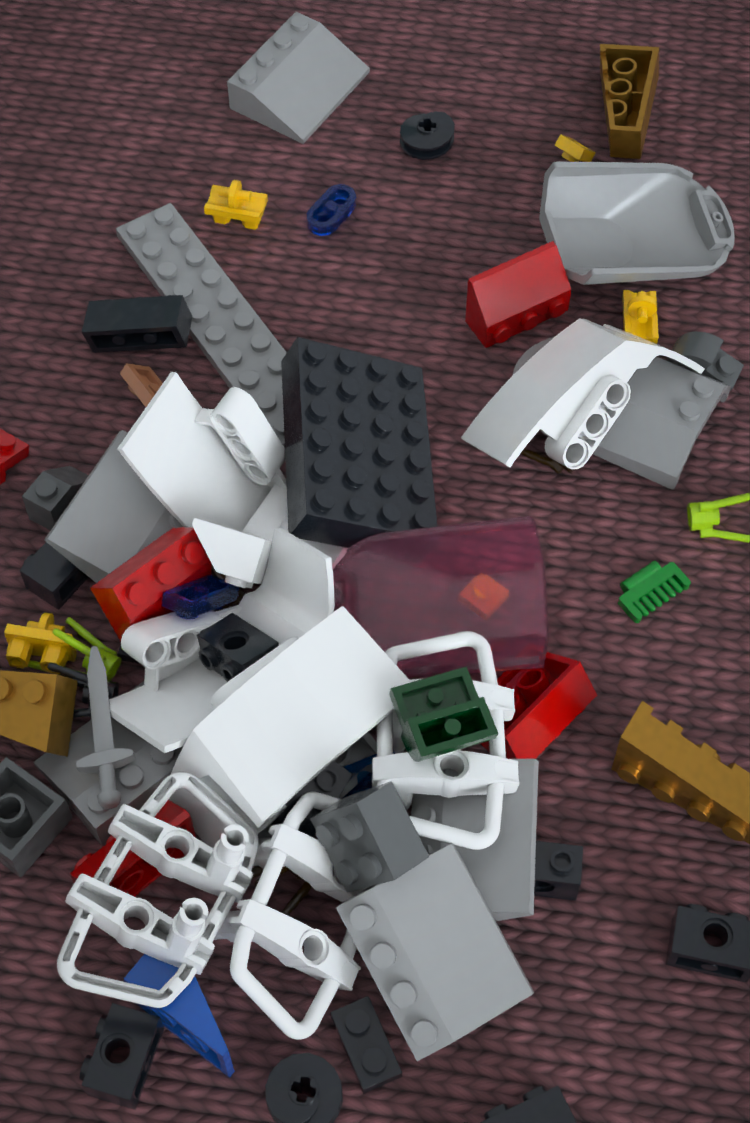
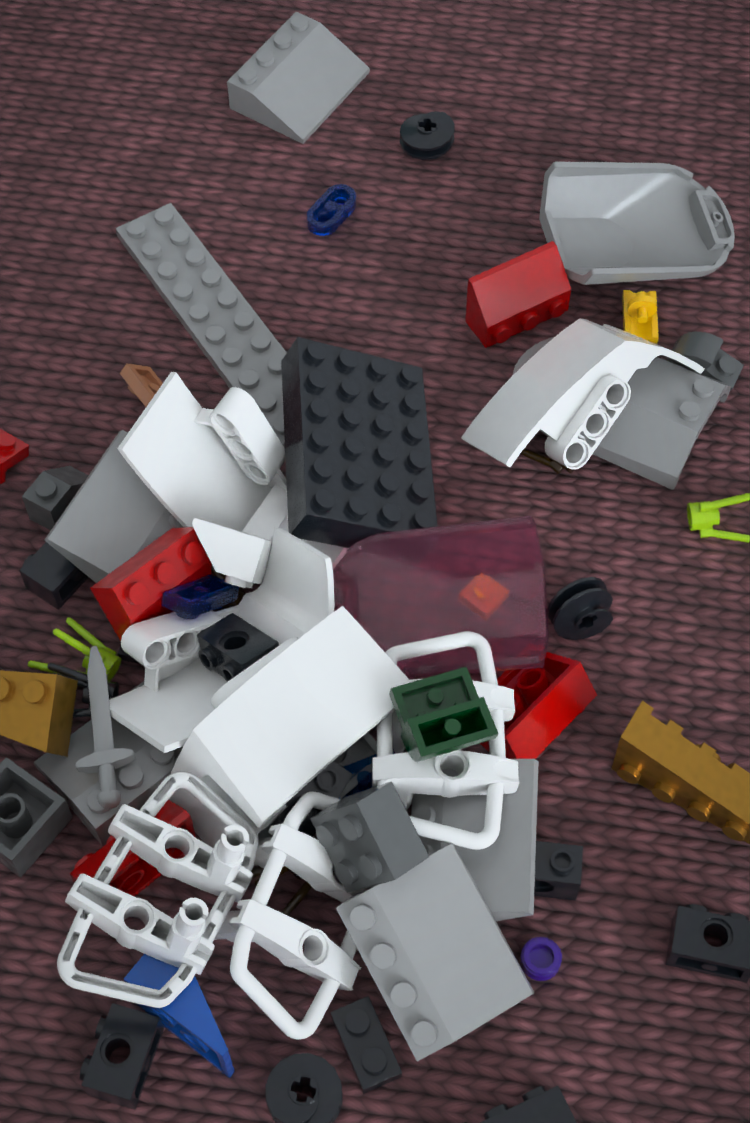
yellow hips [4,612,77,674] -> none
black brick [82,295,192,353] -> none
yellow hips [204,180,268,230] -> none
yellow plate [555,134,596,162] -> none
pearl gold wedge [600,44,659,159] -> none
green piece [618,561,691,623] -> none
none -> dark purple tile [520,937,562,981]
none -> black piece [547,577,613,640]

